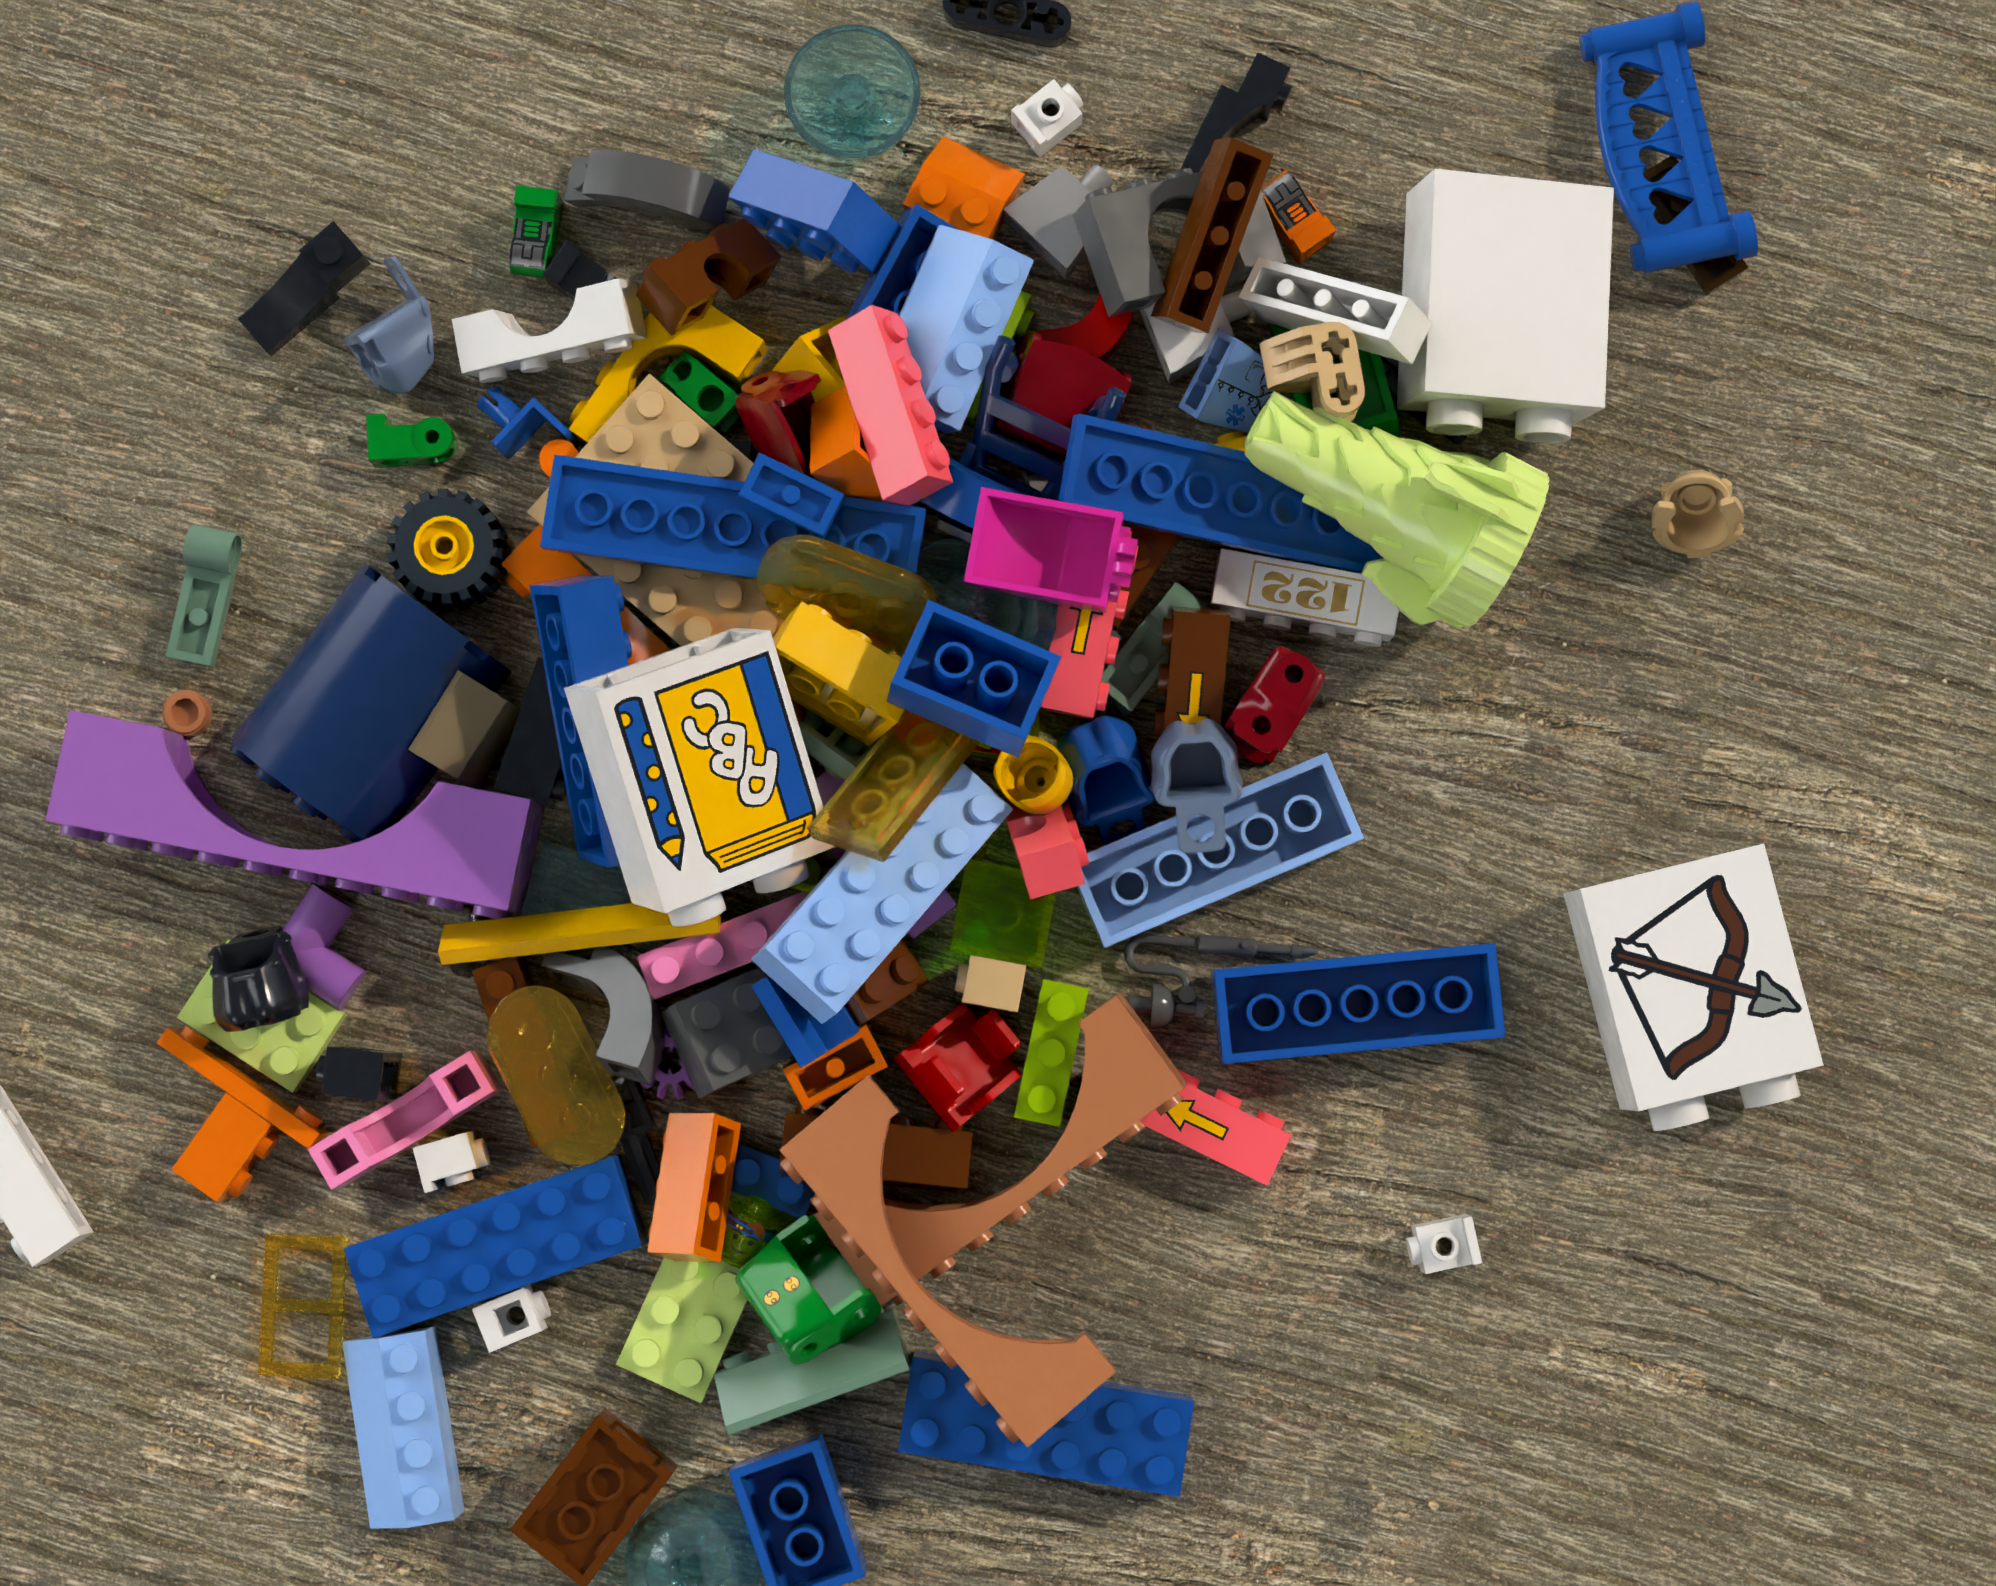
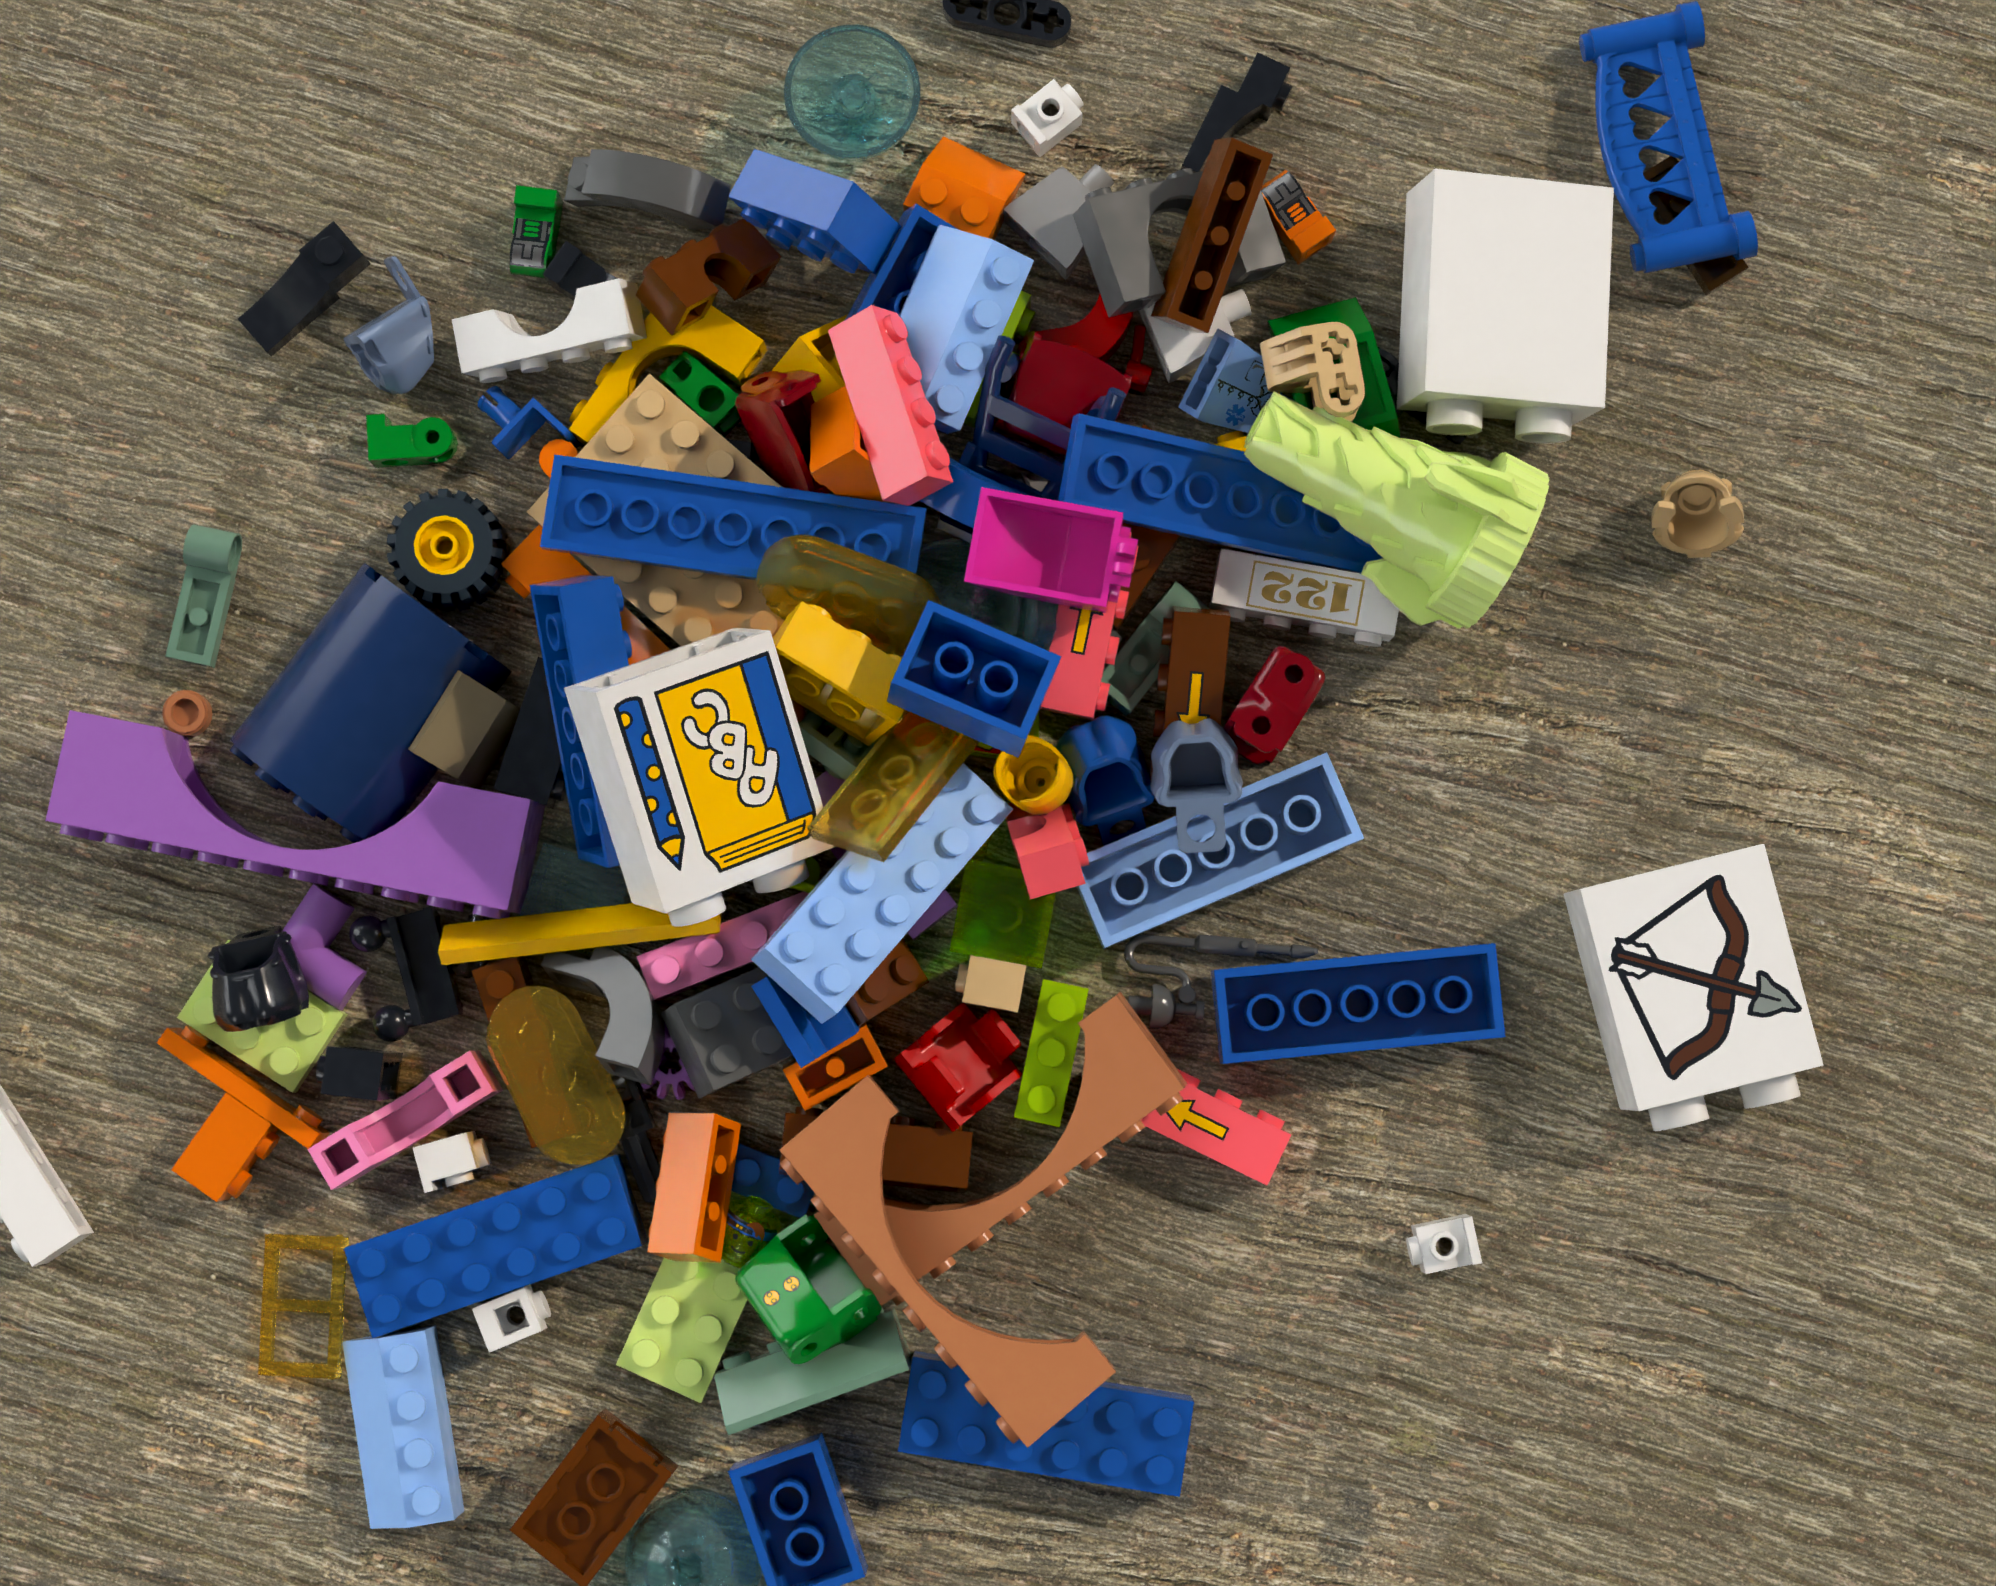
blue plate [738,453,845,539] -> none
white brick [1238,257,1432,364] -> none
none -> black gear [349,906,463,1042]
none -> red hand [1125,325,1153,392]

